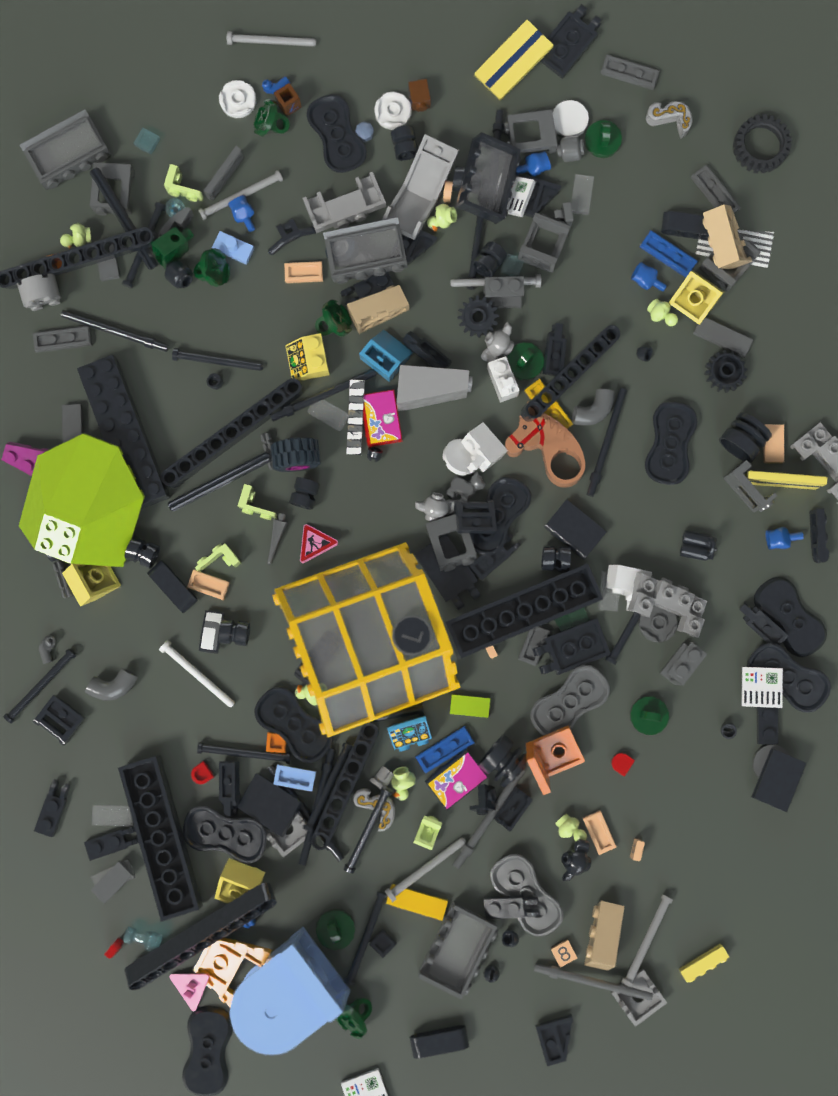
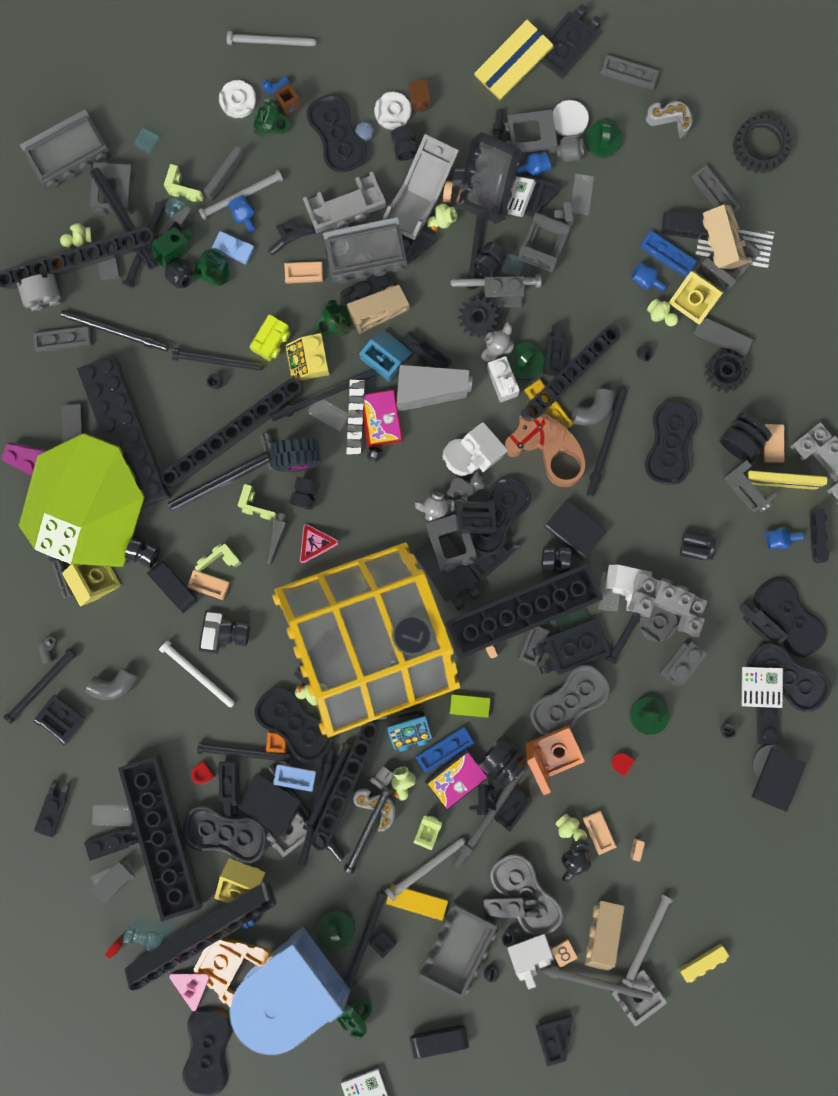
none -> neon yellow brick [249,315,290,361]
none -> white hinge [507,934,553,990]

